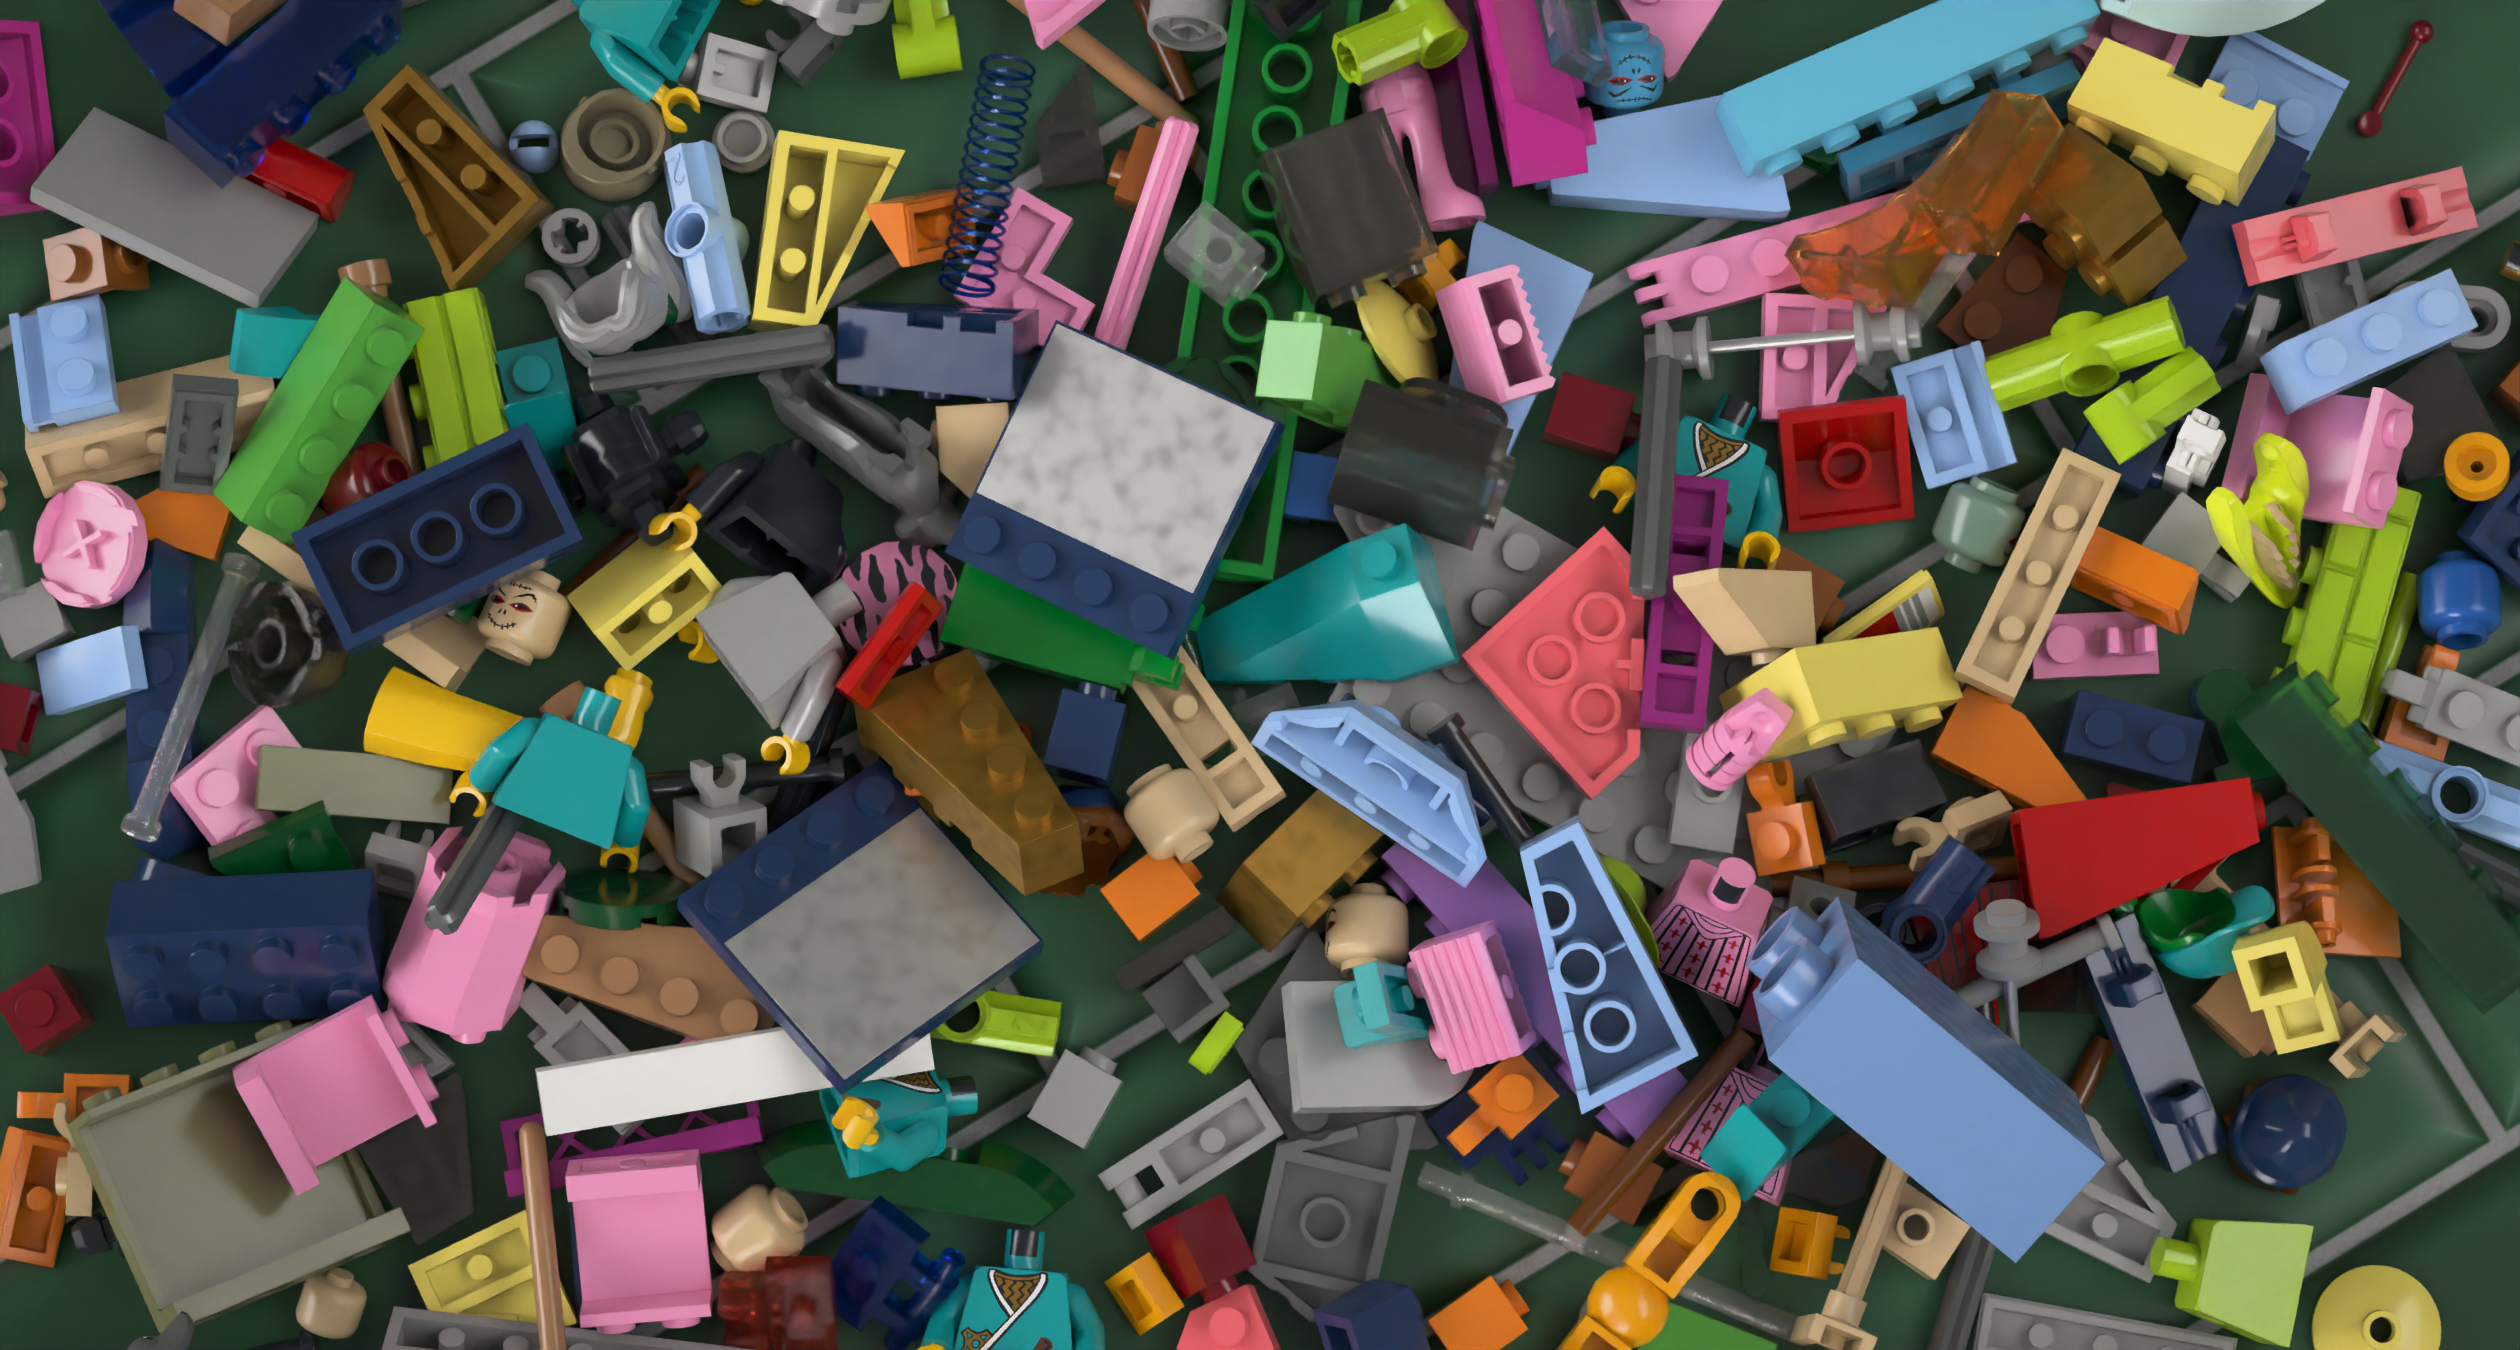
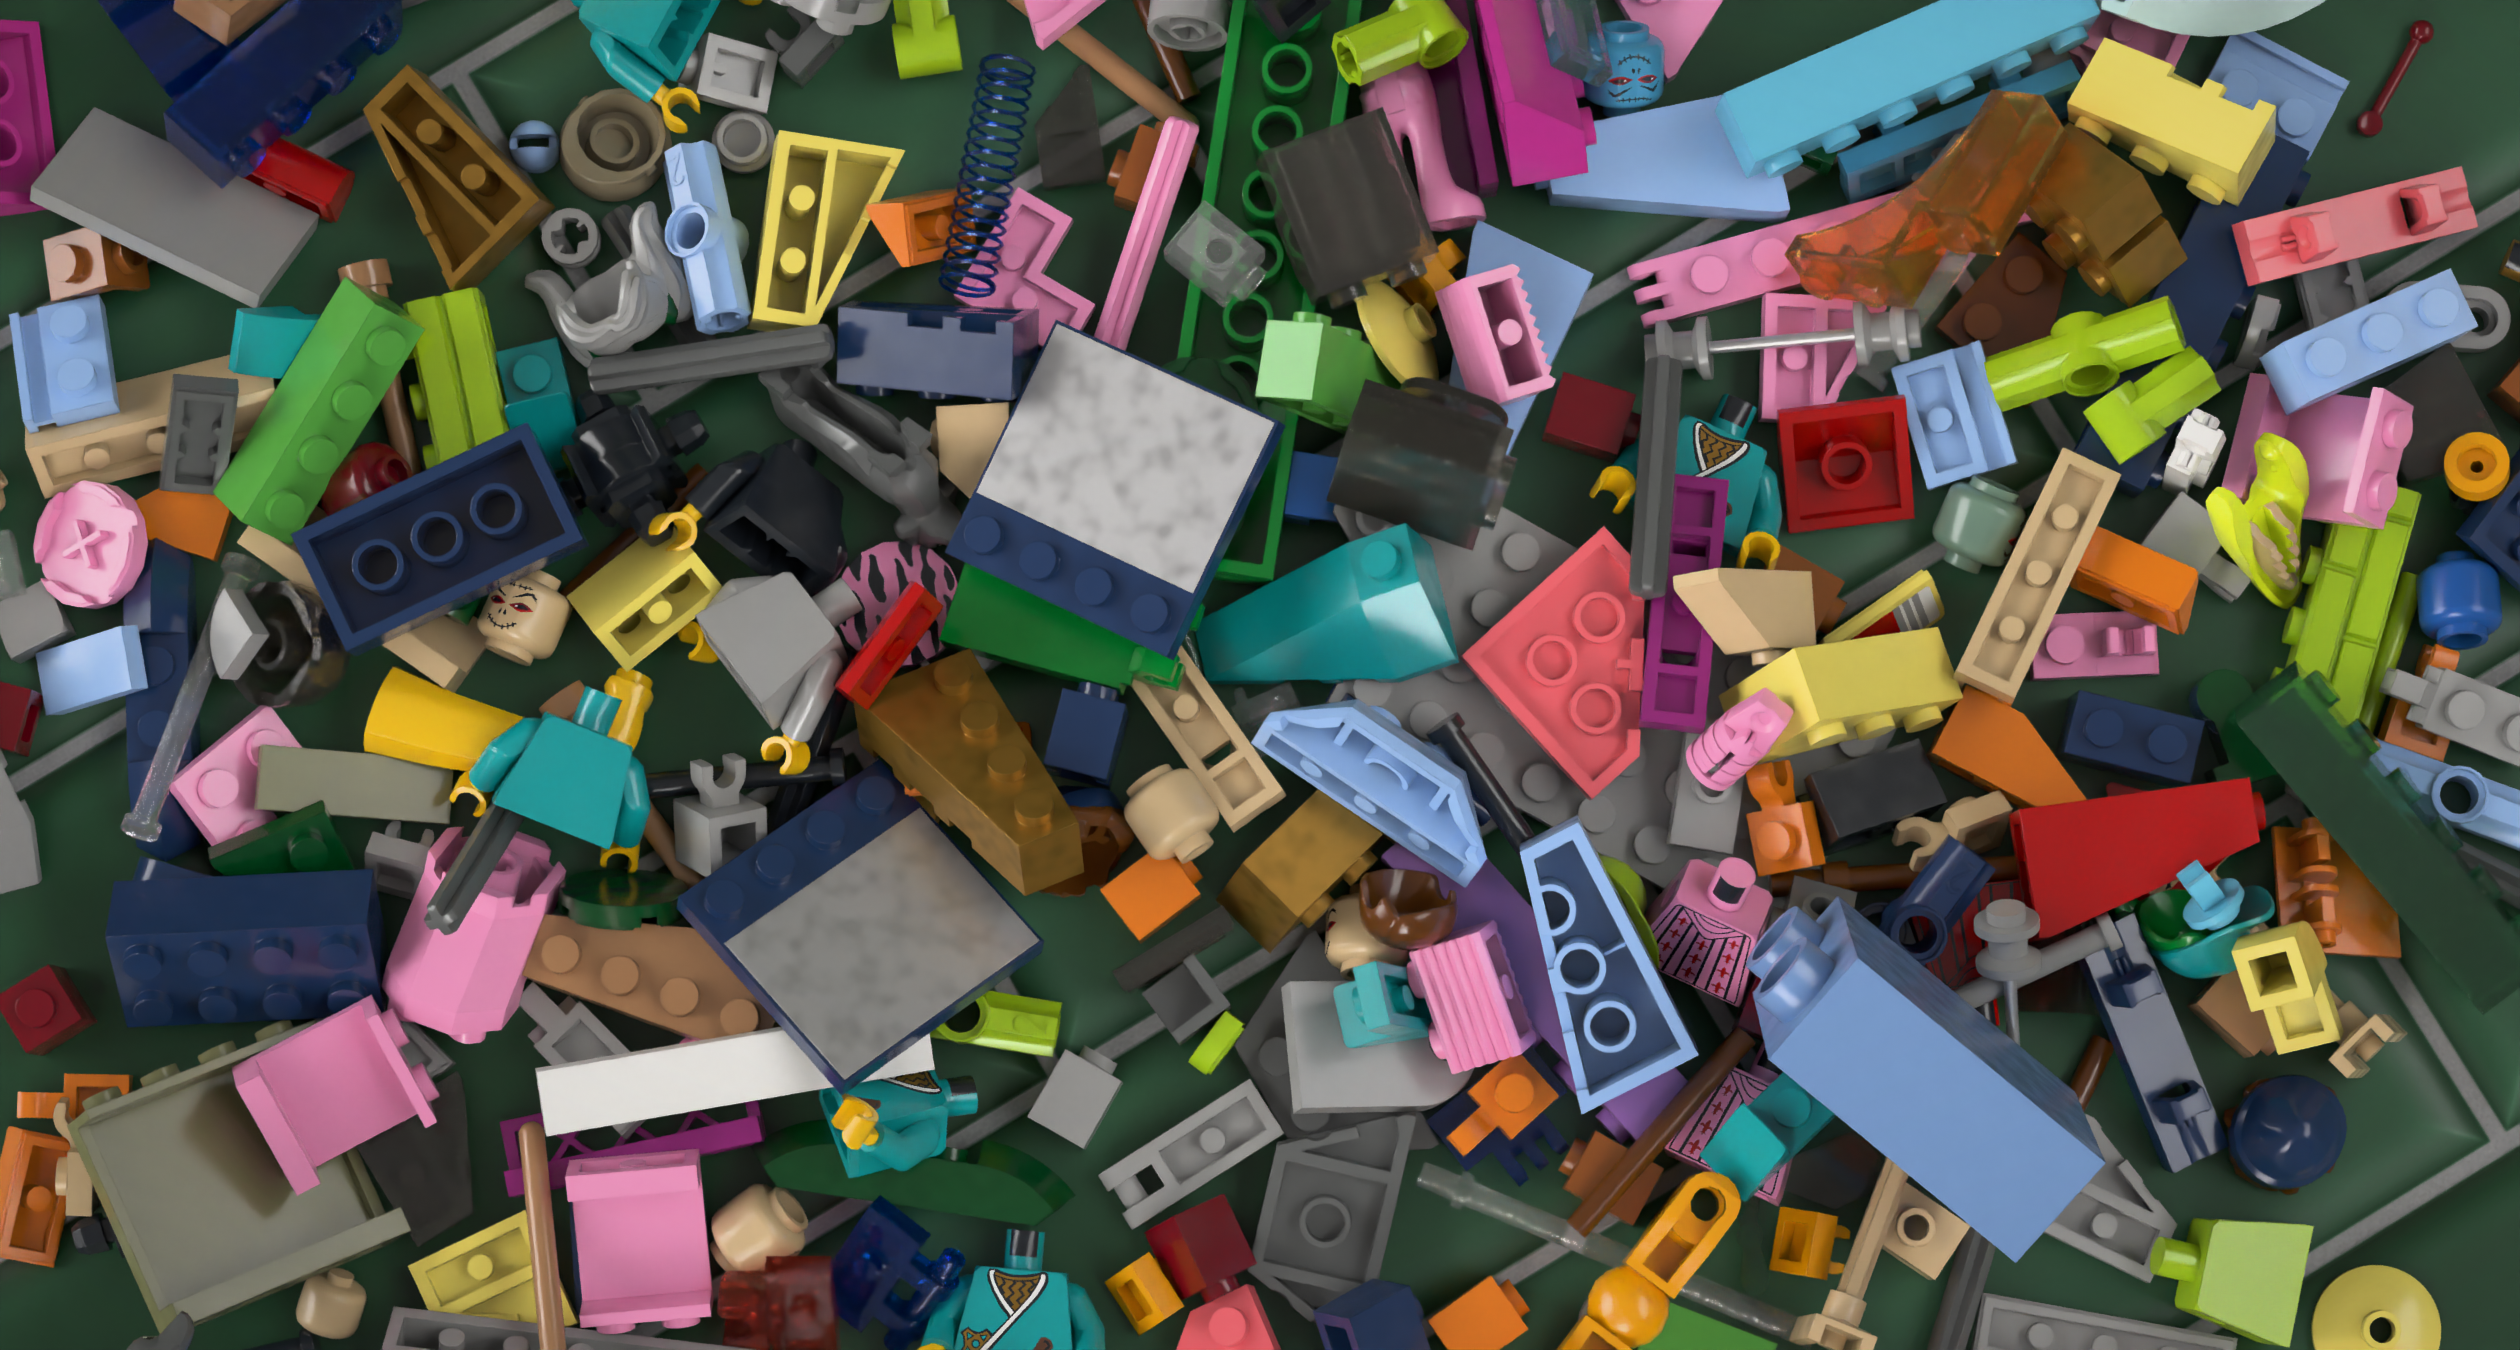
none -> light grey tile [210,588,270,680]
none -> reddish brown hair [1359,869,1458,950]
none -> medium azure plate [2176,859,2245,930]

